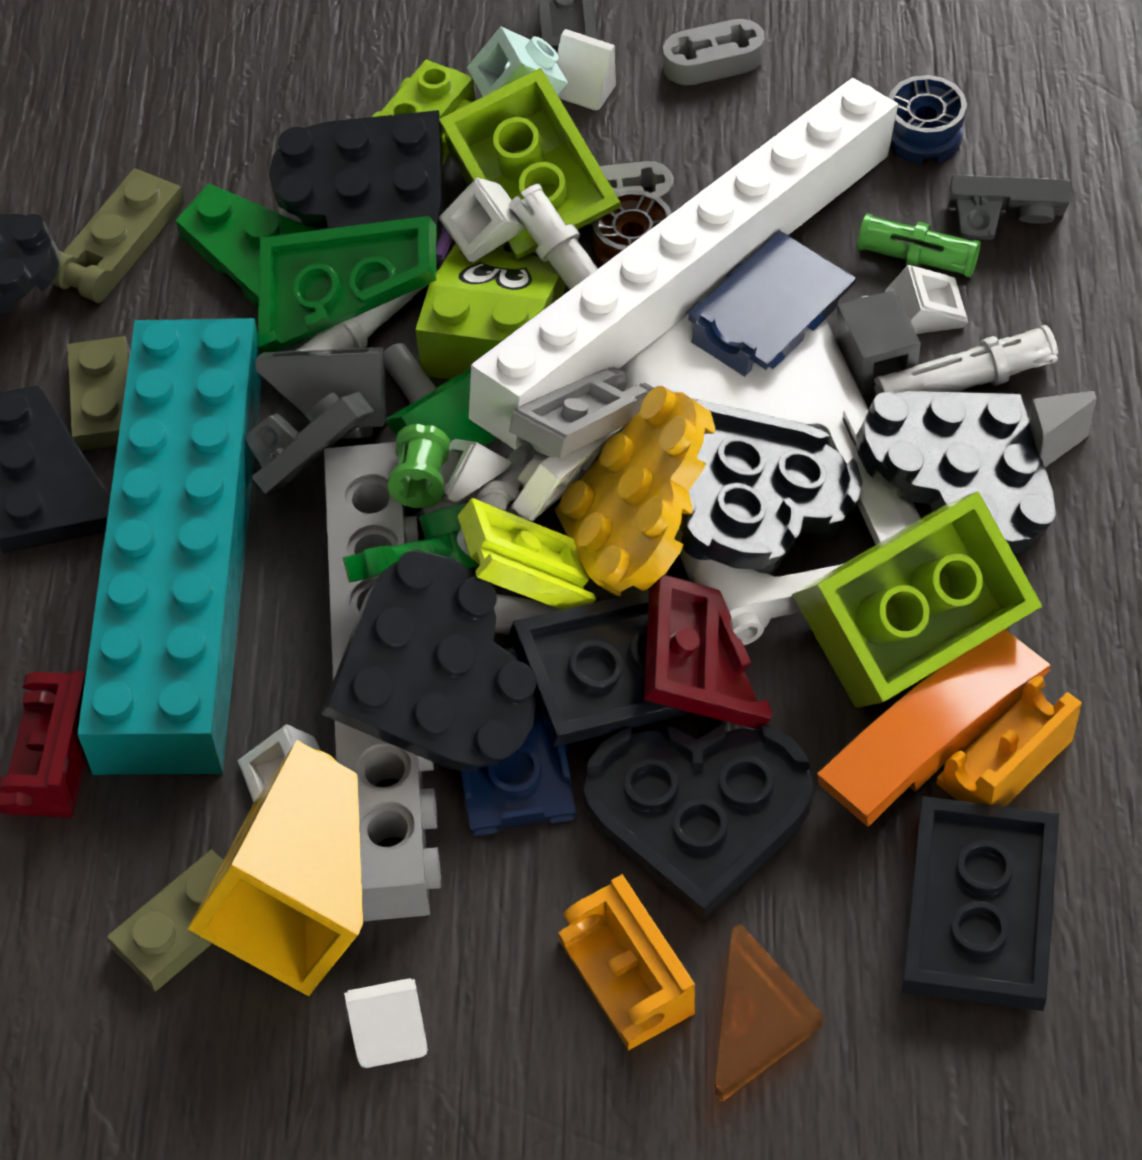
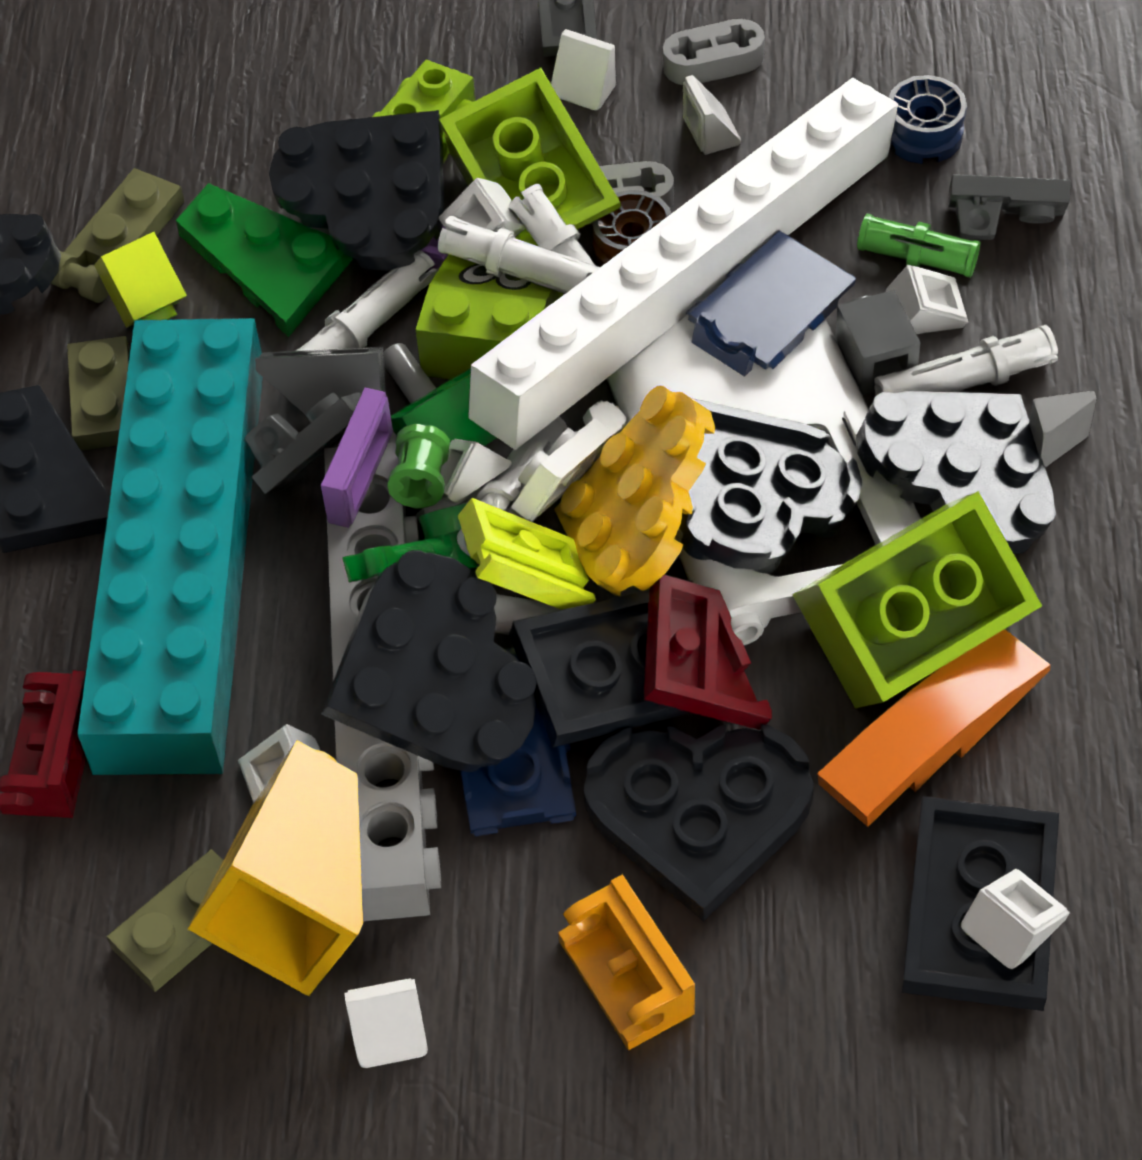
green wing [258,216,436,353] -> none
light aqua brick [467,27,568,97] -> none
light grey hinge [509,367,654,459] -> none
clear orange tile [715,923,824,1102] -> none
light orange hinge [936,676,1082,806] -> none
none -> neon yellow brick [94,232,187,328]
none -> medium lavender tile [321,387,393,528]
none -> white pin [438,216,600,294]
none -> white slope [683,75,741,155]
none -> white slope [961,869,1070,969]

